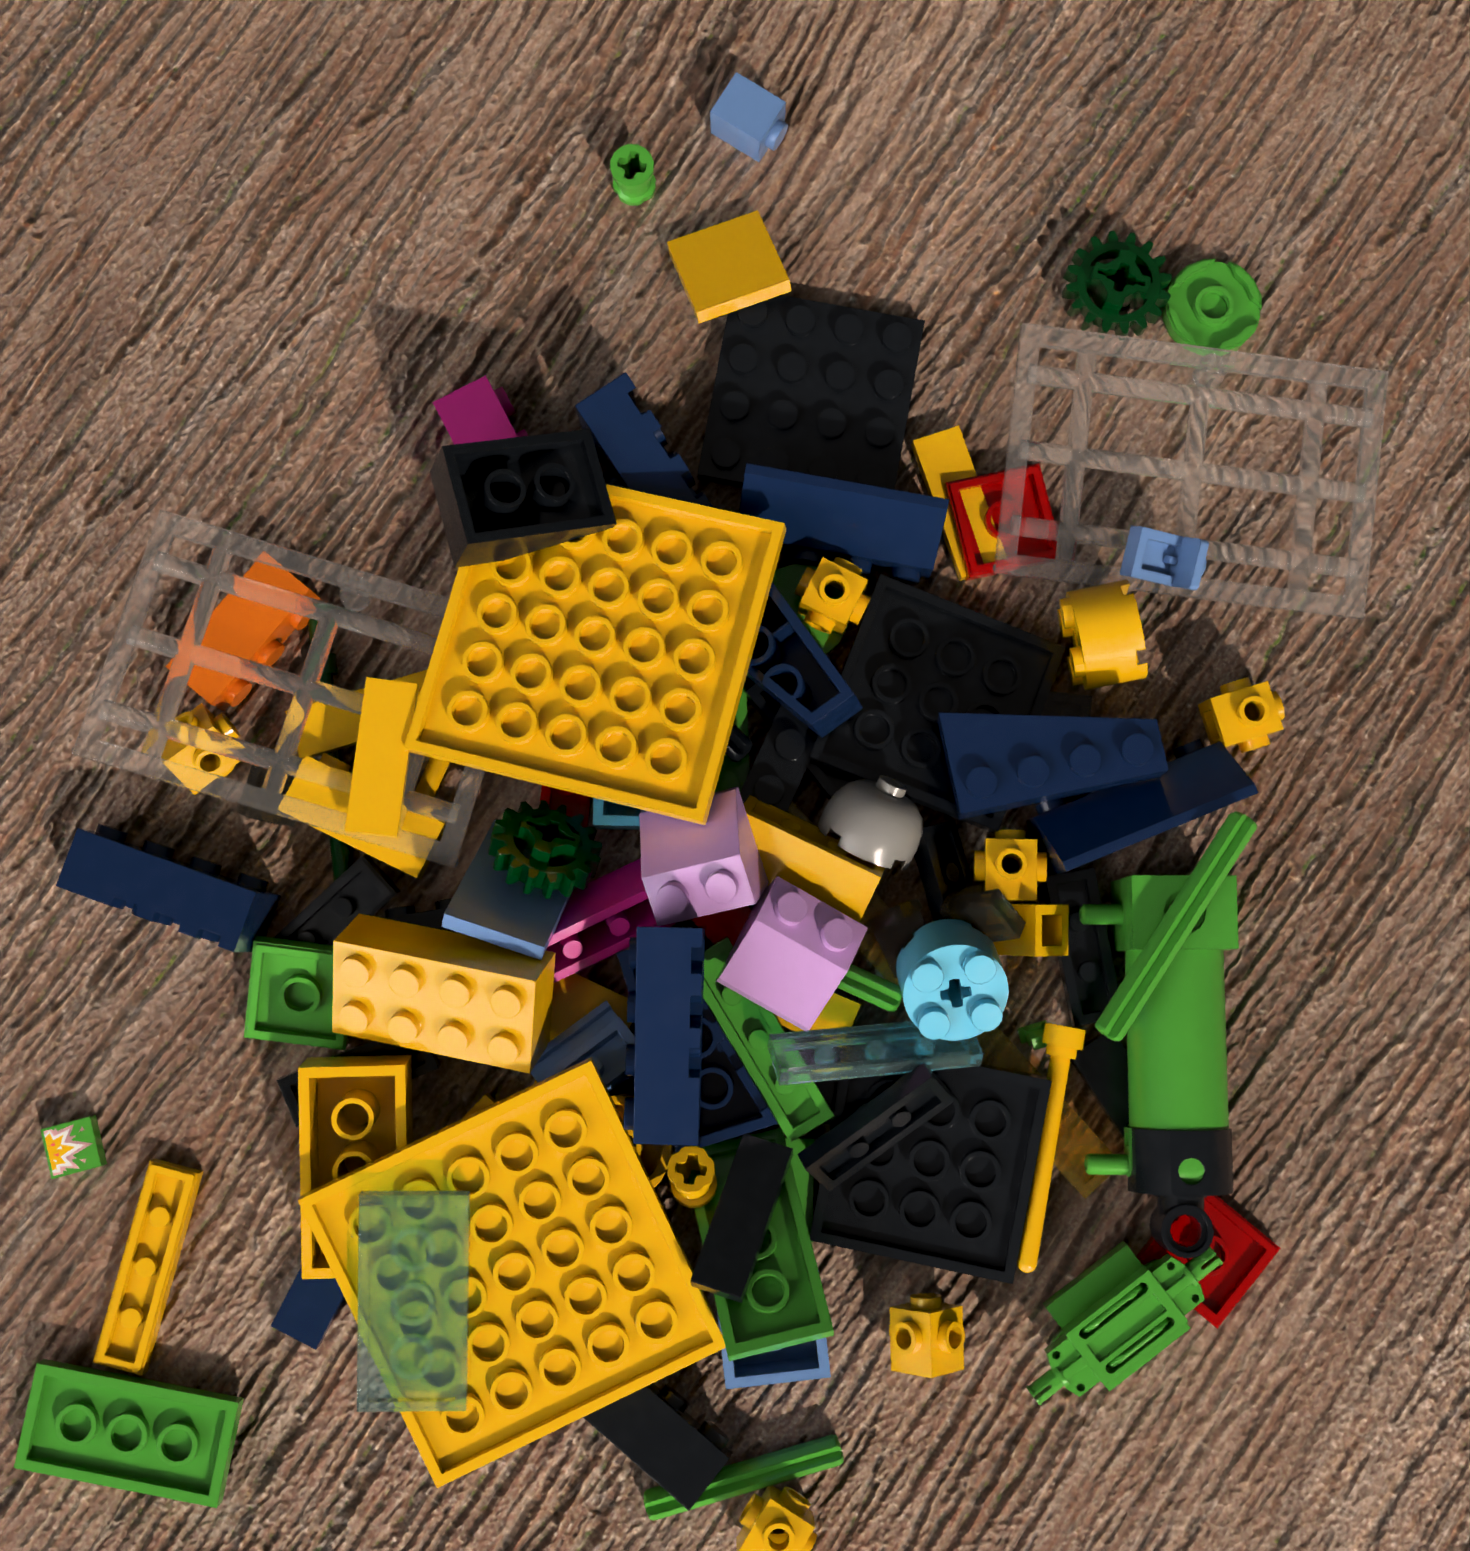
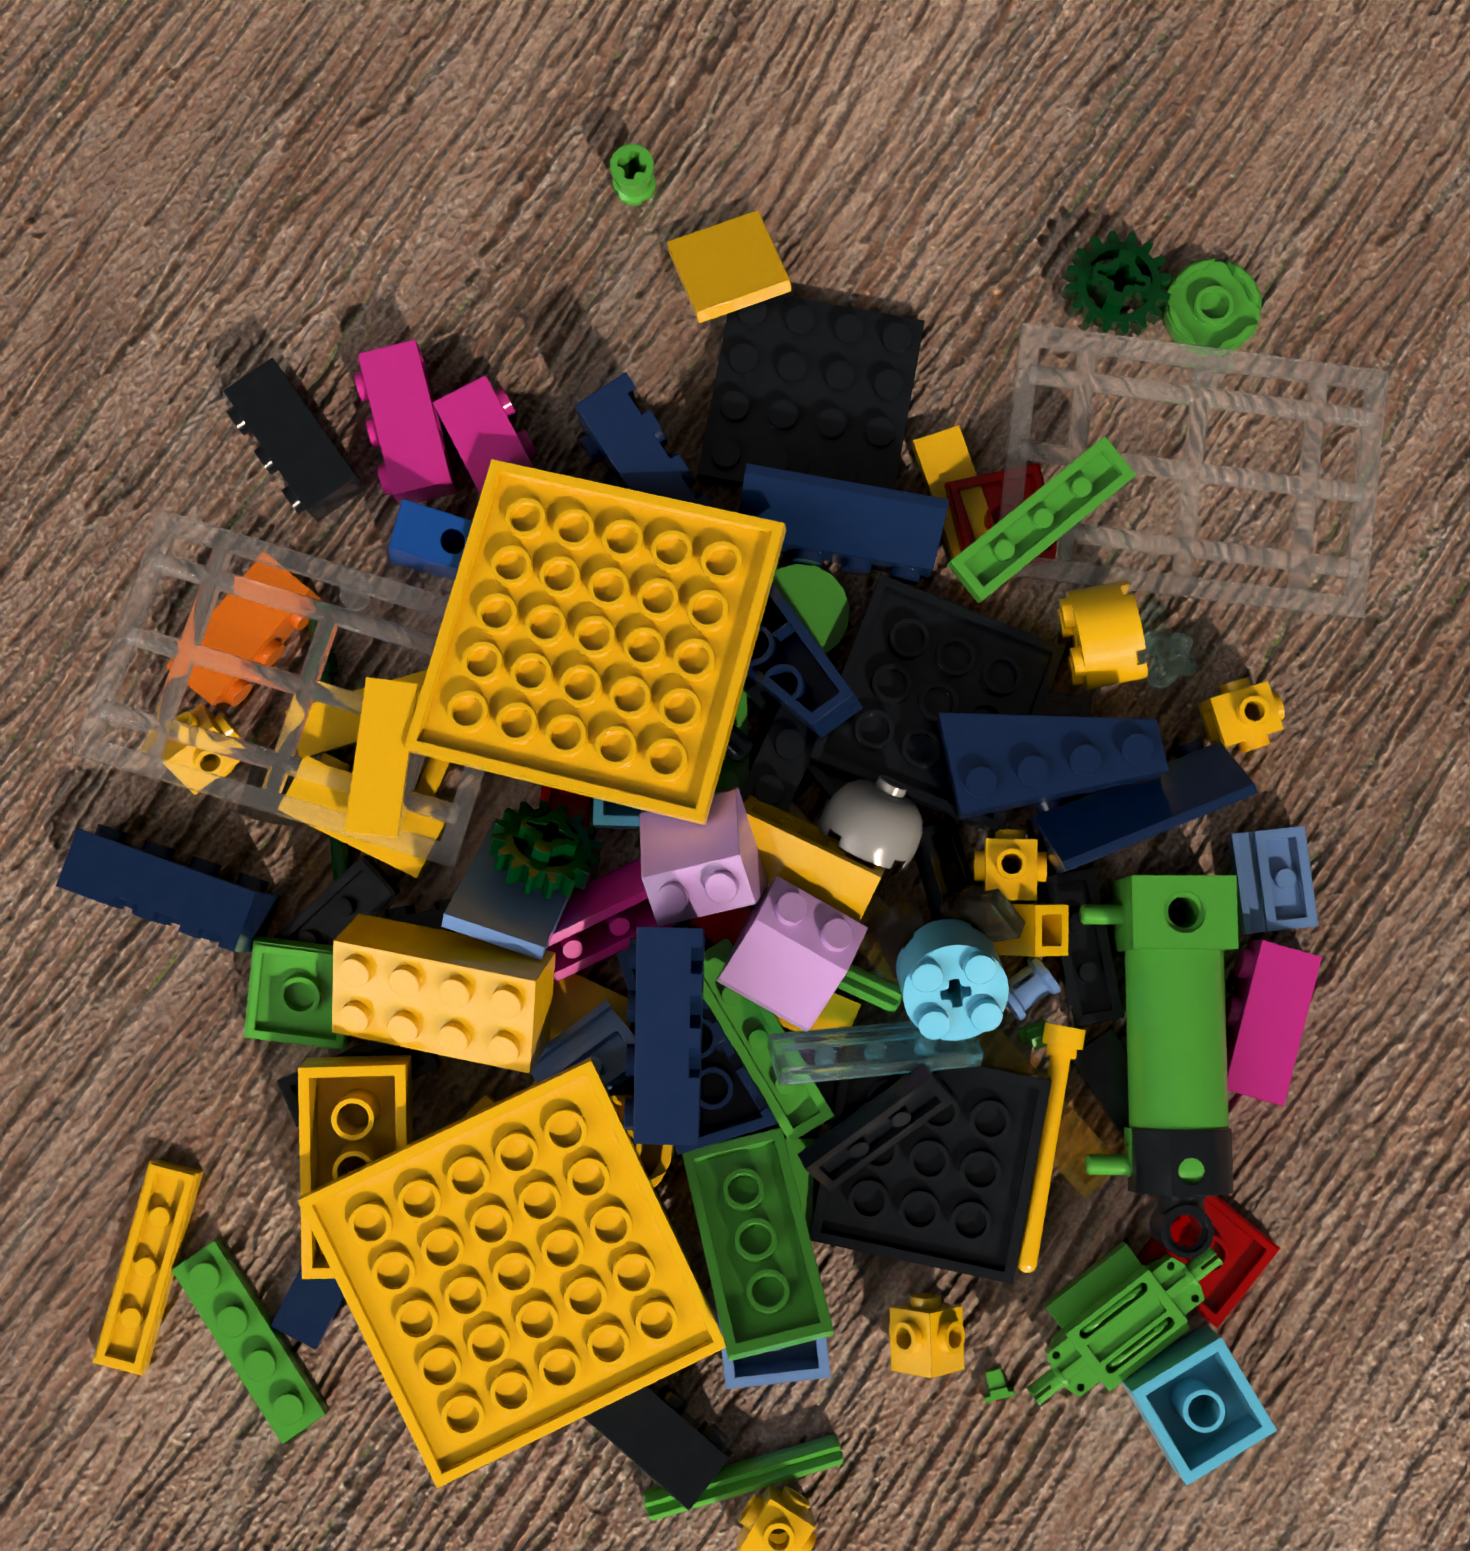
bright green plate [14,1359,244,1508] -> none
tile [40,1115,107,1179] -> none
clear light blue tile [357,1191,470,1412] -> none
black slope [430,429,617,568] -> none
yellow bush [667,1146,717,1208] -> none
black tile [690,1134,793,1303] -> none
medium blue brick [710,72,788,162] -> none
yellow brick [794,557,871,635] -> none
bright green axle [1095,811,1257,1042] -> none
medium blue bracket [1119,525,1209,591] -> none
none -> bright green plate [172,1238,330,1444]
none -> black brick [223,357,366,522]
none -> dark pink brick [354,339,458,505]
none -> blue torso [388,499,473,580]
none -> bright green plate [947,436,1136,603]
none -> bright green piece [983,1366,1016,1403]
none -> medium blue bush [1006,957,1061,1021]
none -> medium azure brick [1121,1324,1277,1485]
none -> clear light blue piece [1144,631,1197,689]
none -> dark pink brick [1225,940,1322,1106]
none -> medium blue plate [1227,826,1319,934]

